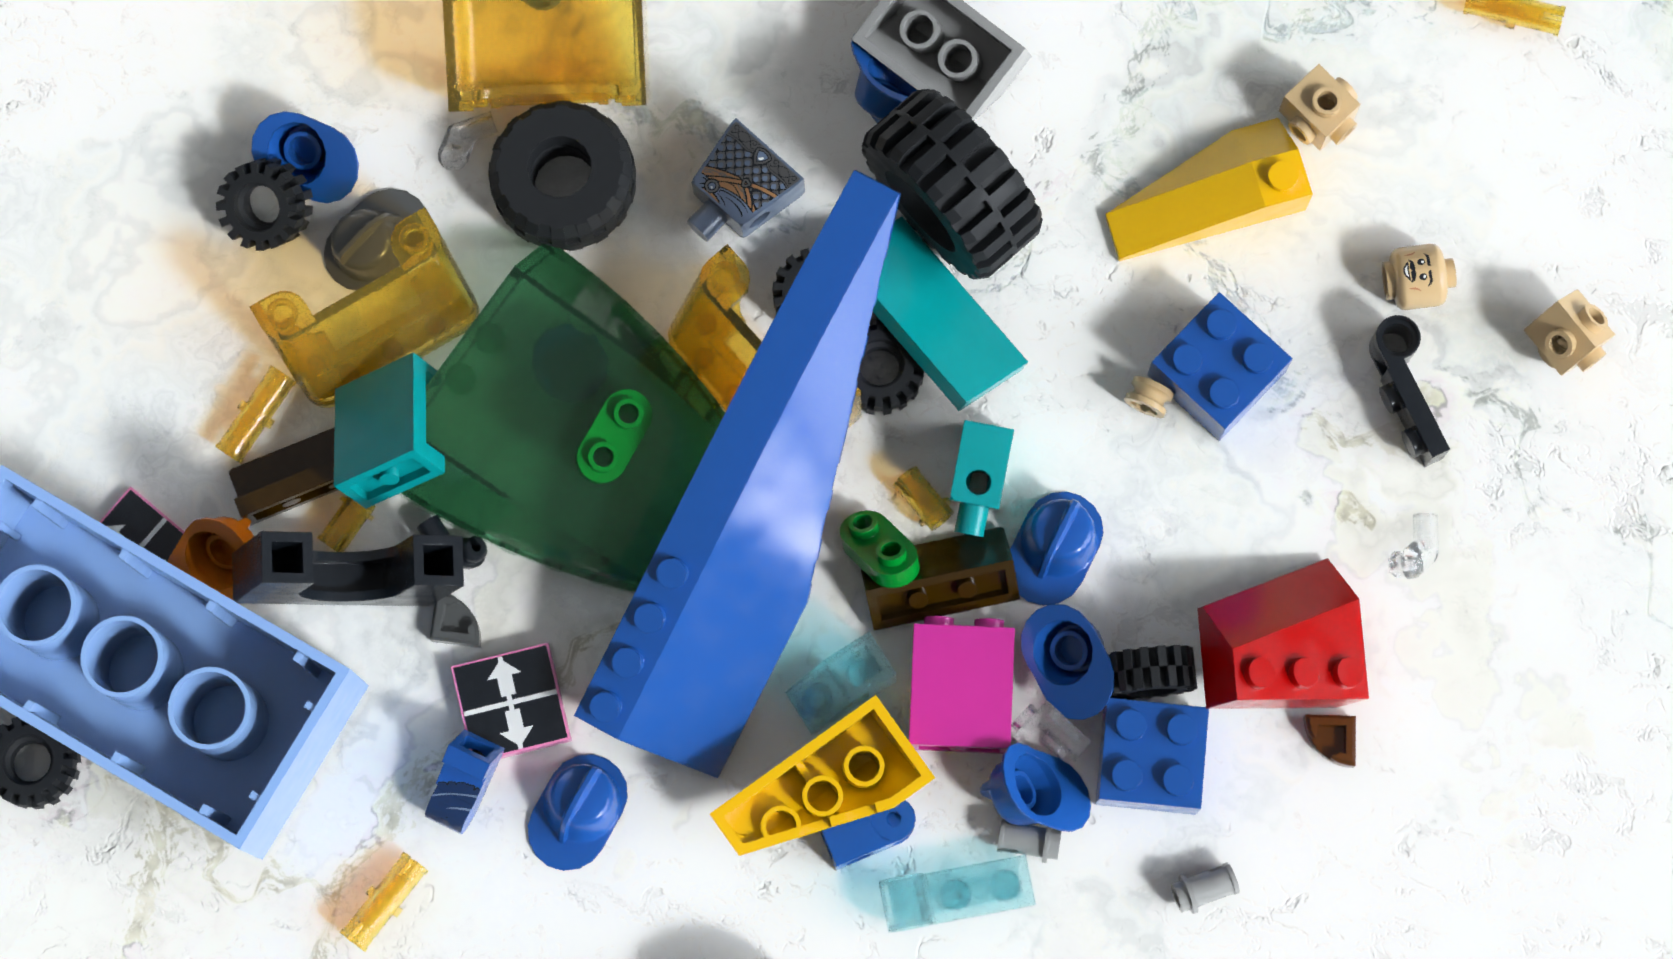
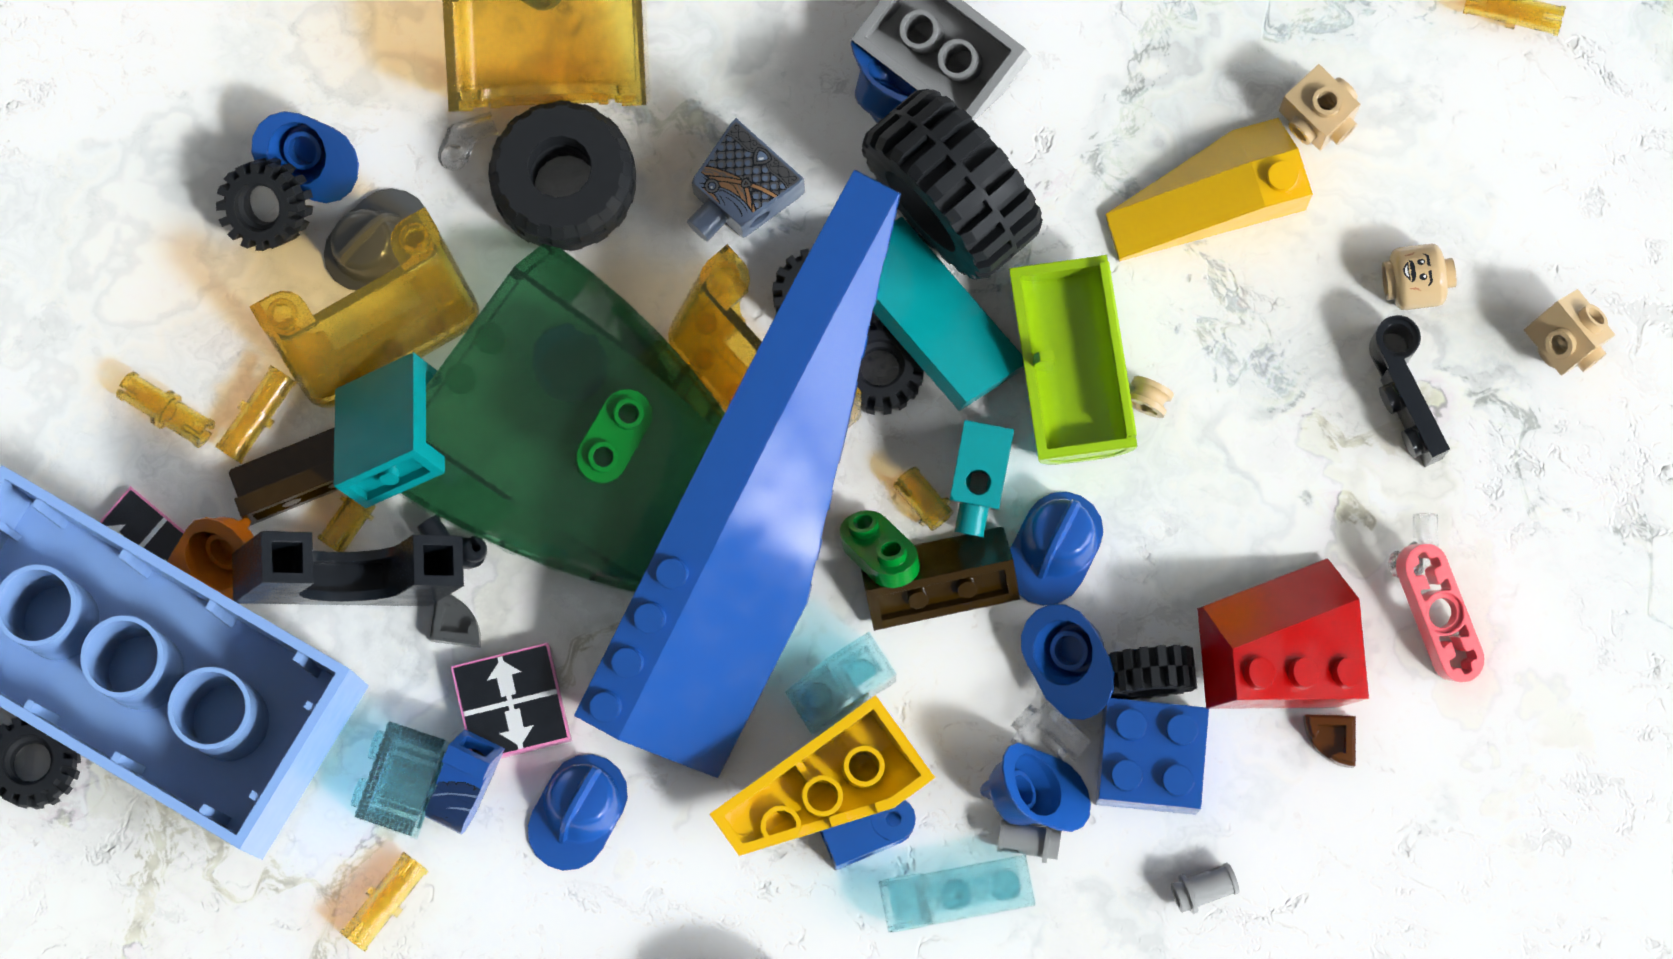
dark pink panel [909,616,1015,754] -> none
blue brick [1147,292,1293,441] -> none
none -> clear yellow pin [116,371,215,448]
none -> clear light blue brick [351,721,450,840]
none -> lime container [1009,255,1138,465]
none -> coral beam [1396,544,1484,682]

